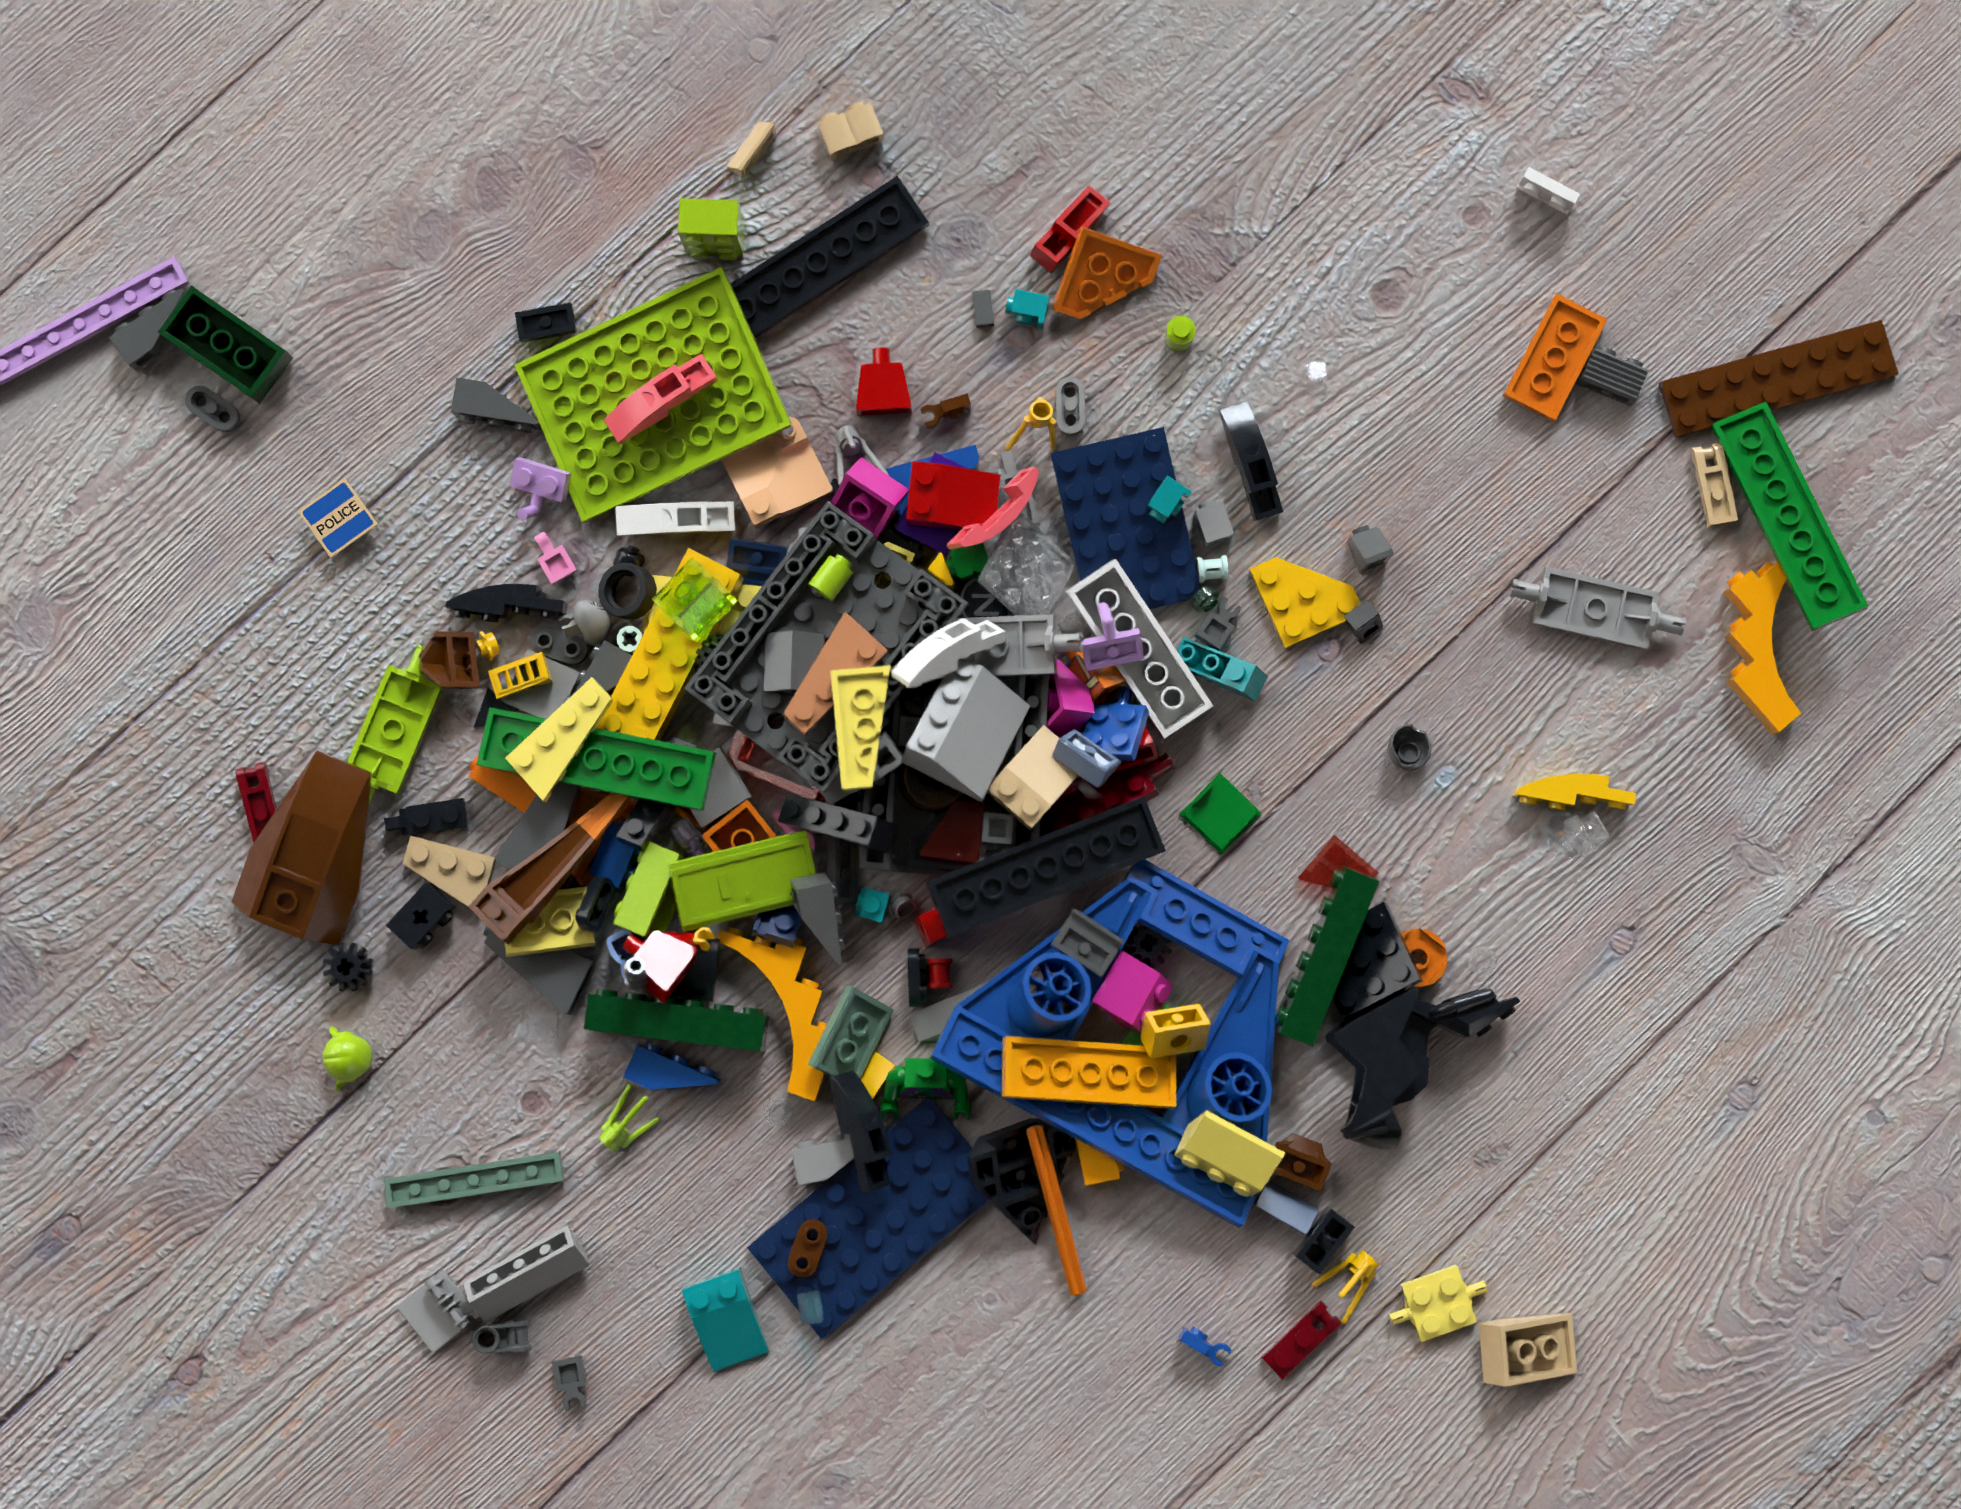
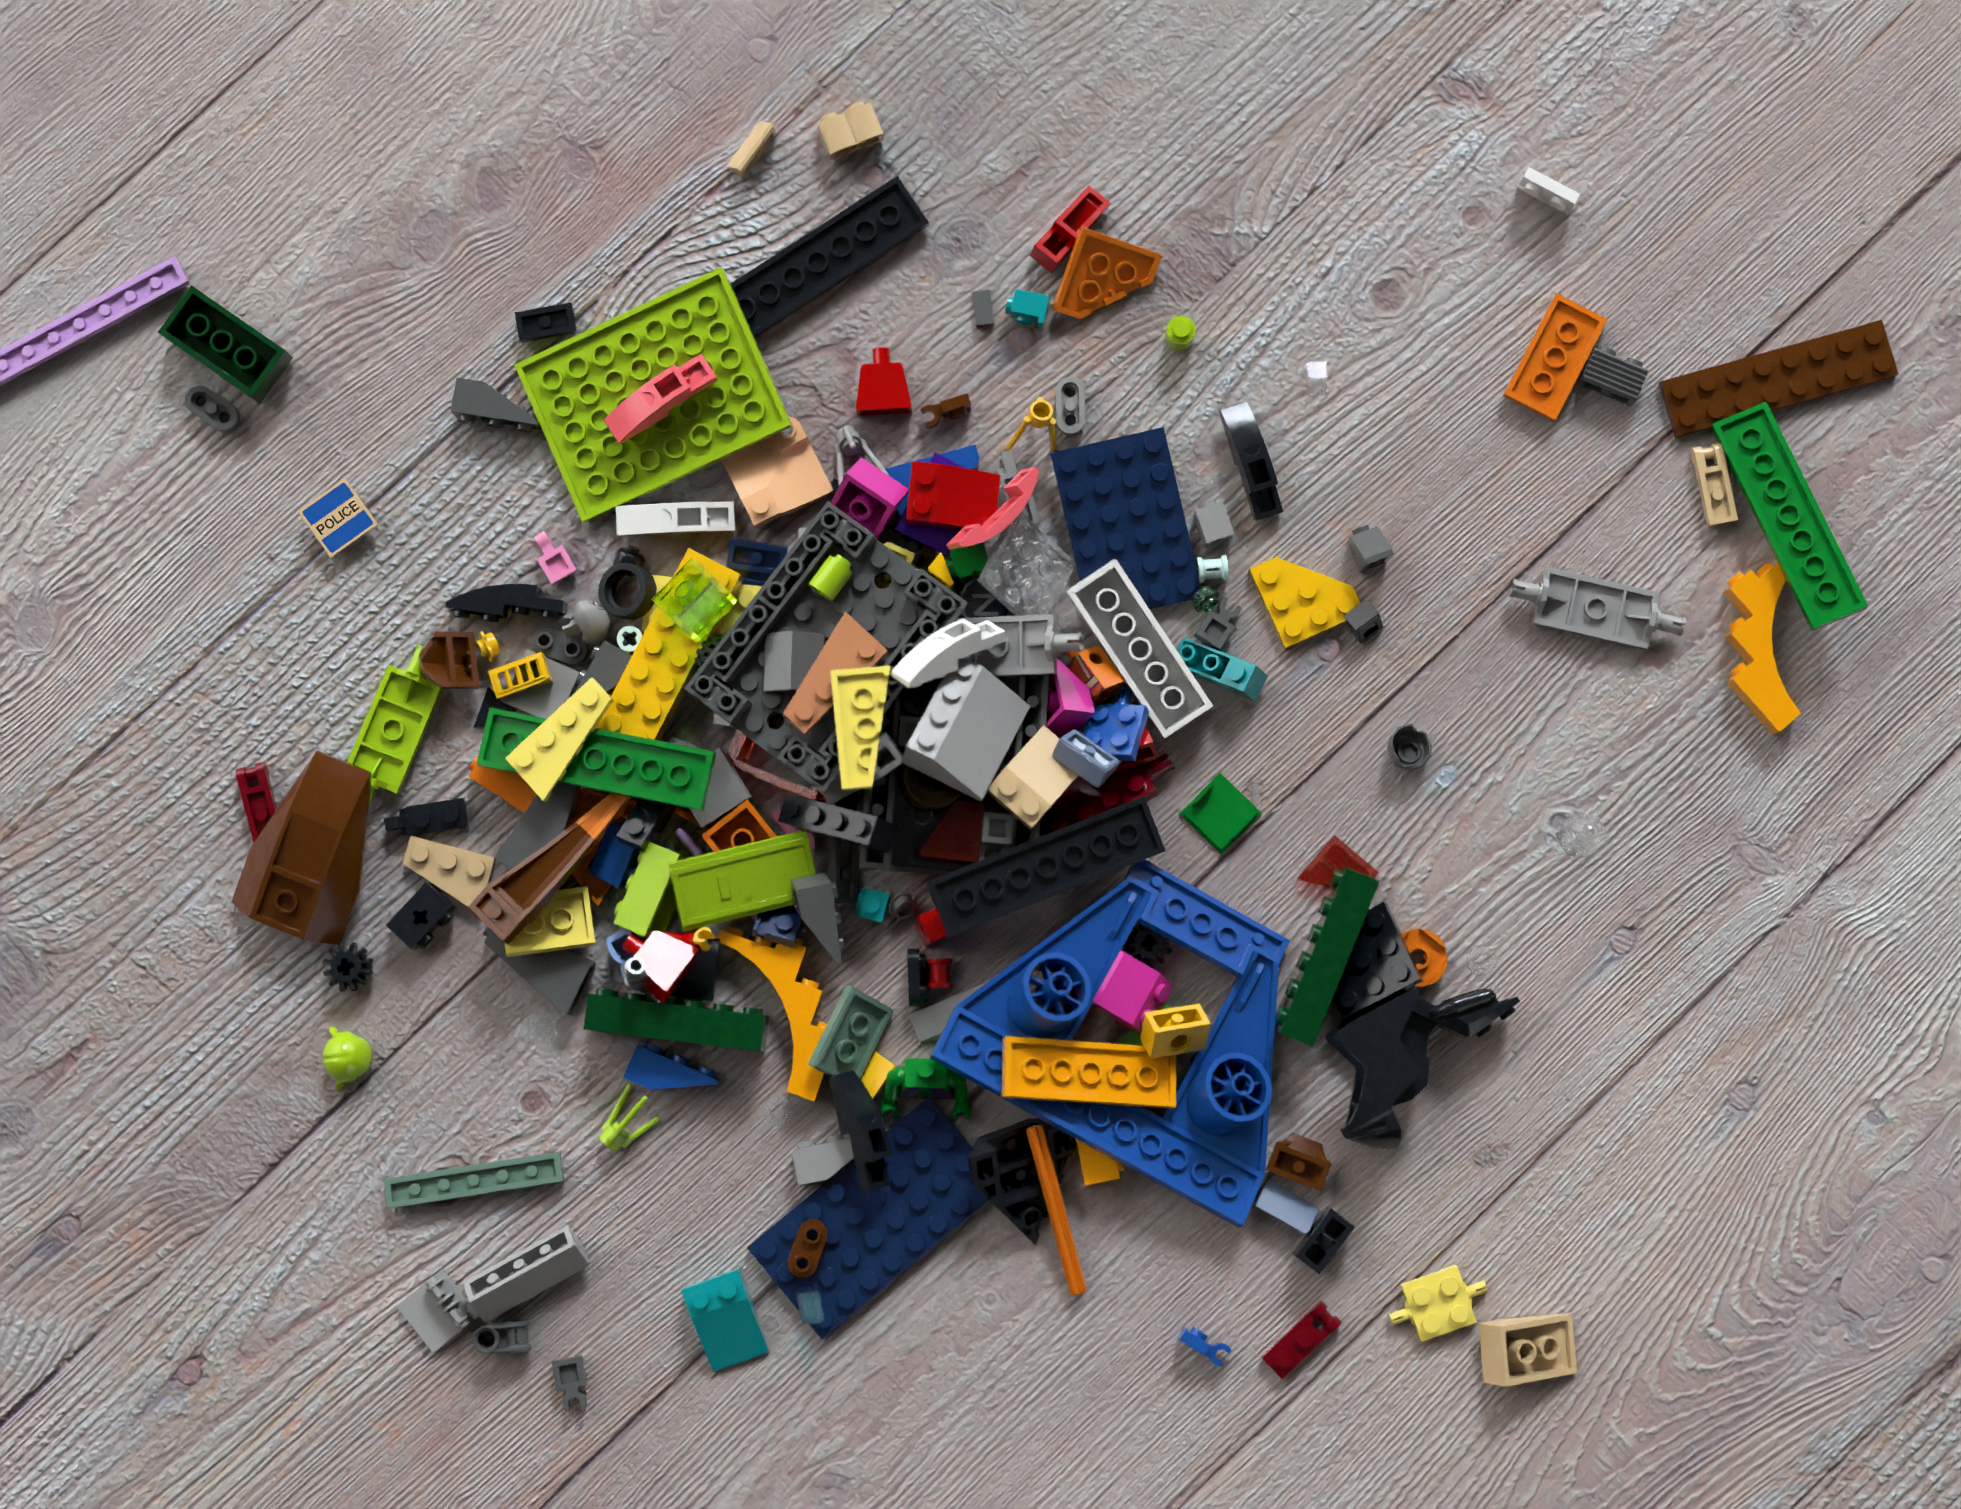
dark grey slope [109,288,186,371] -> none
lavender plate [510,457,571,520] -> none
black plate [575,876,614,932] -> none
clear piece [670,817,705,855] -> none
lime piece [678,198,745,260] -> none
dark grey plate [1050,908,1124,977] -> none
lavender plate [1081,603,1144,671] -> none
teal brick [1146,475,1192,524] -> none
light yellow slope [1174,1111,1285,1197] -> none
yellow plant [1312,1250,1380,1324] -> none
yellow slope [1512,774,1637,811] -> none

